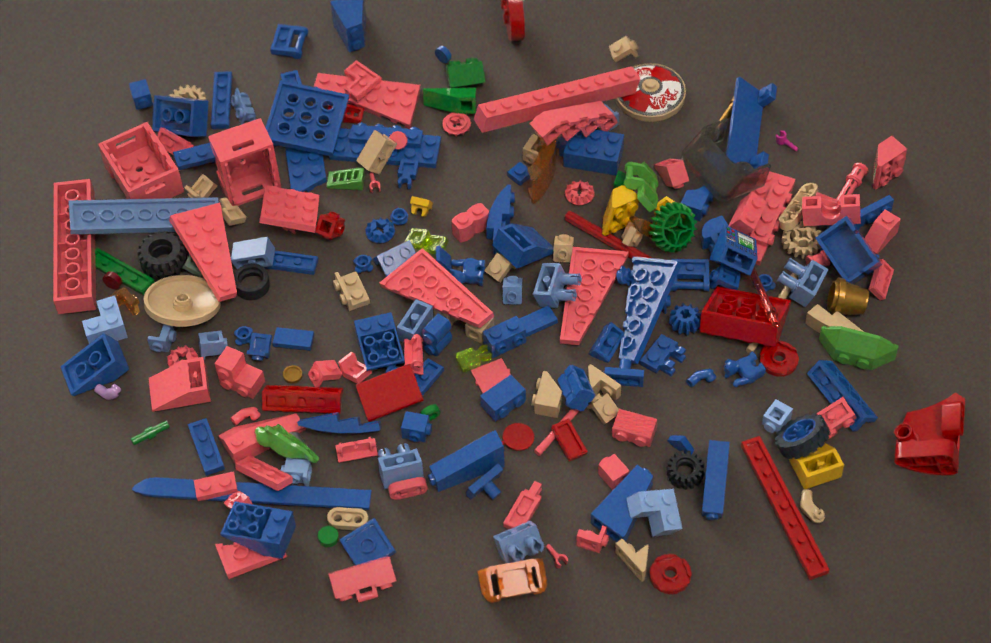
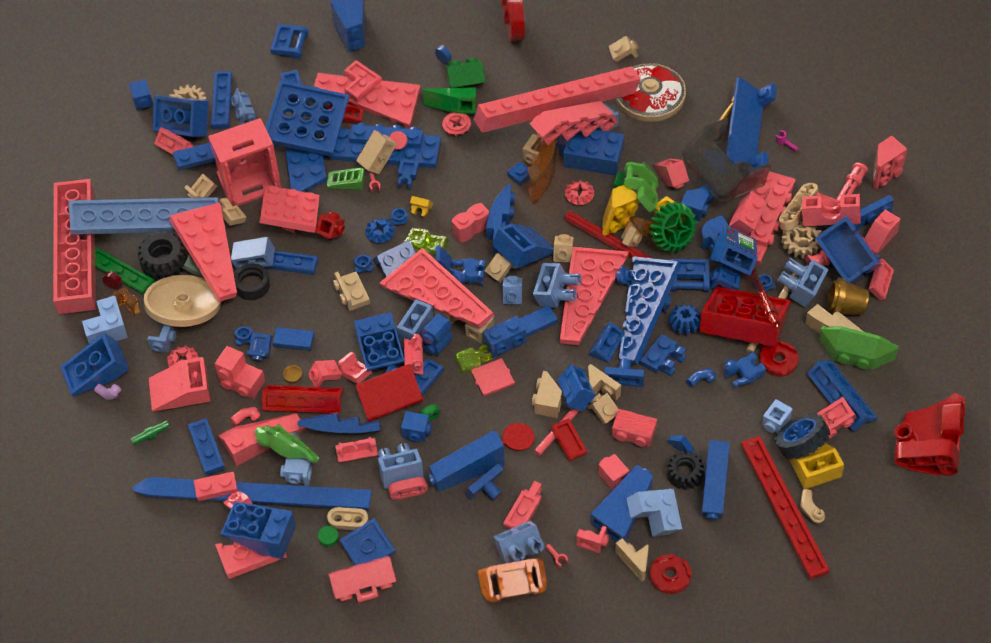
coral container [98,122,184,199] -> none
medium blue brick [198,331,228,360] -> none
coral plate [235,455,292,491] -> none
blue brick [480,375,526,422] -> none

